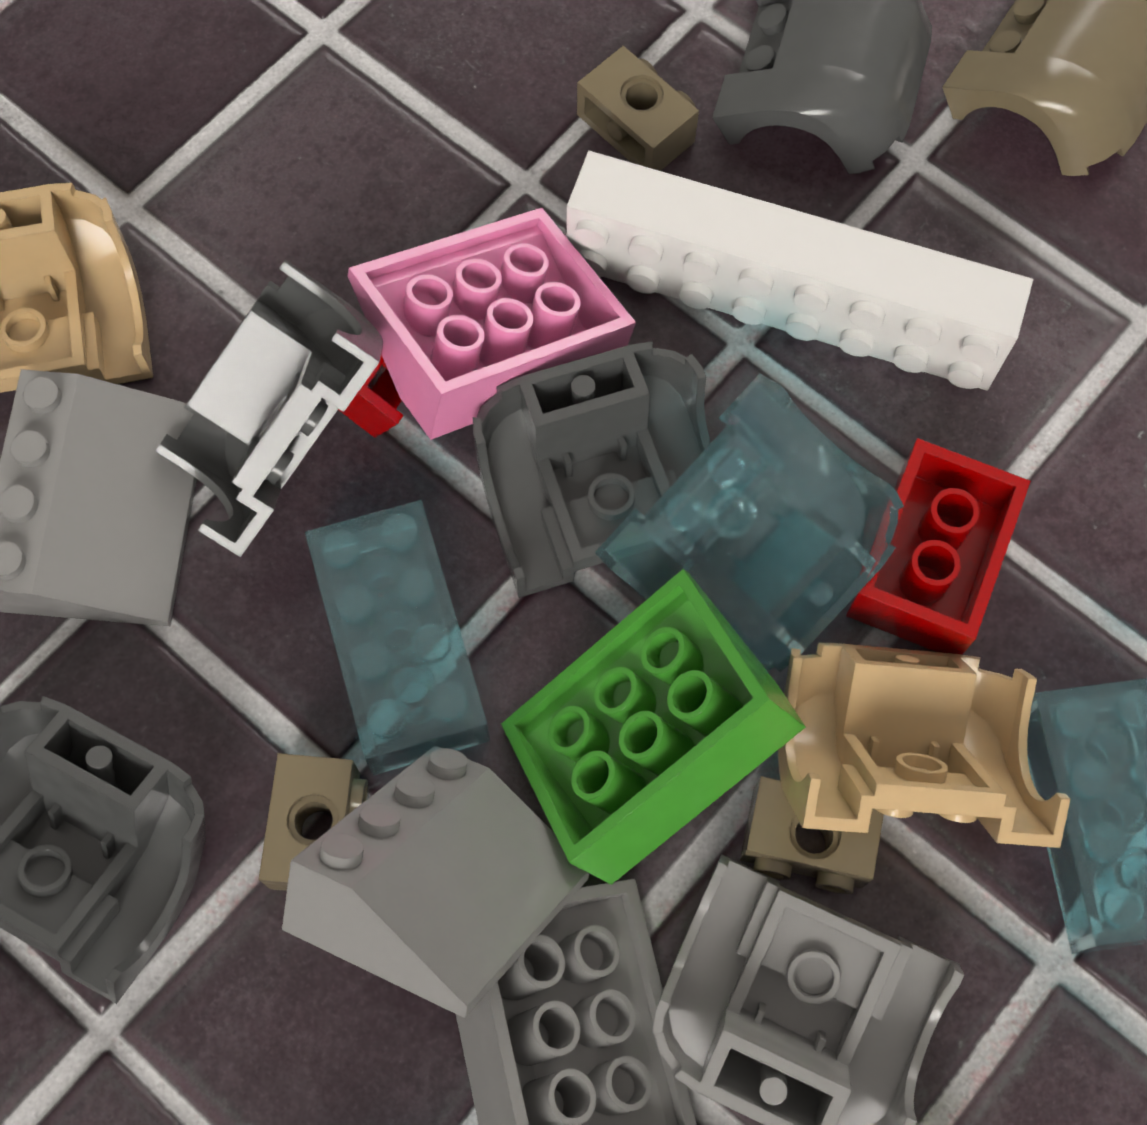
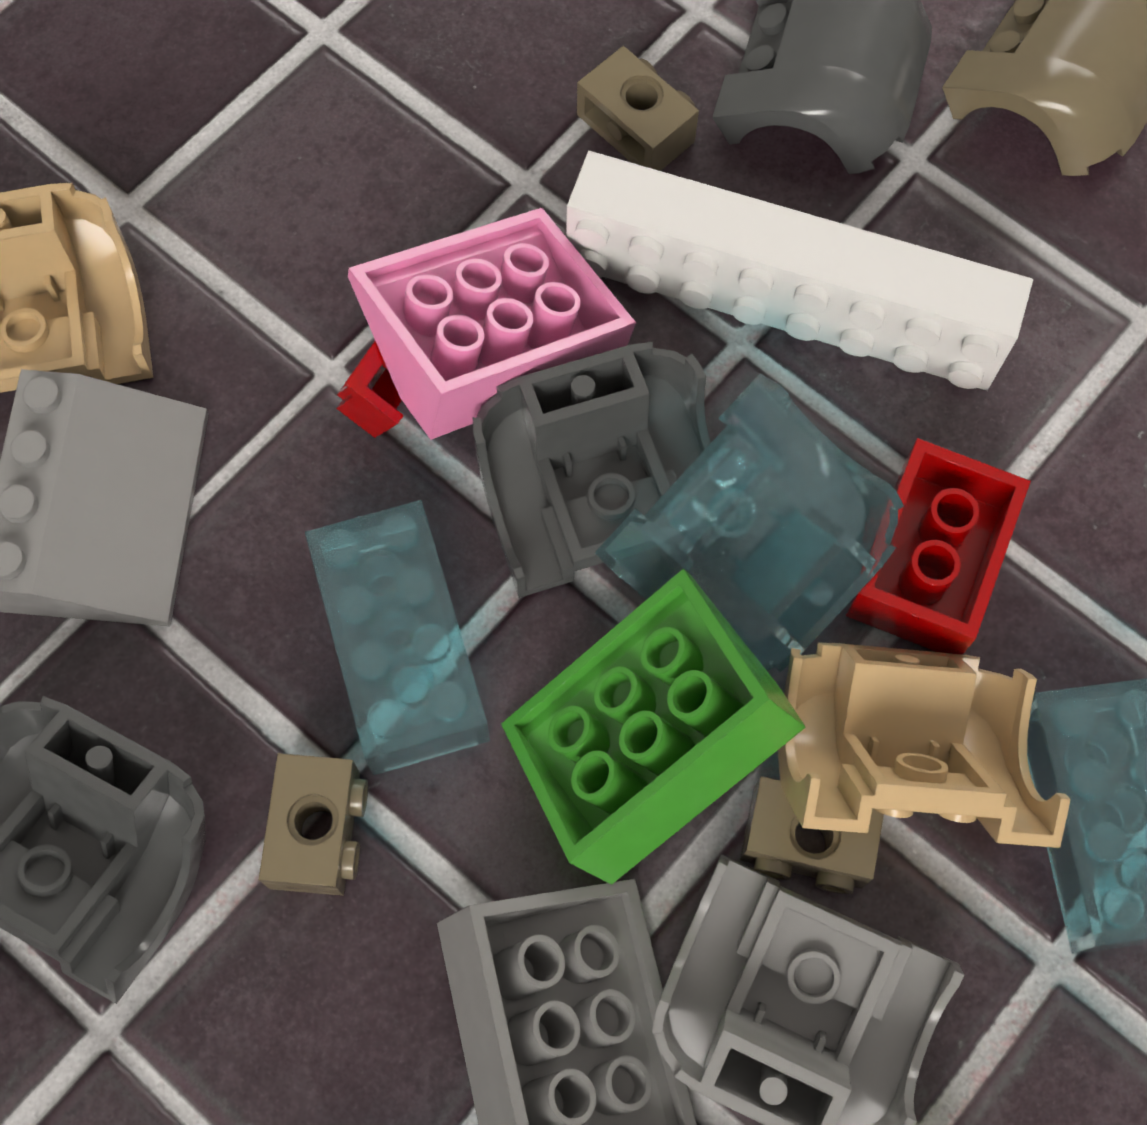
piece [156,259,383,557] -> none
light grey slope [282,745,589,1018] -> none

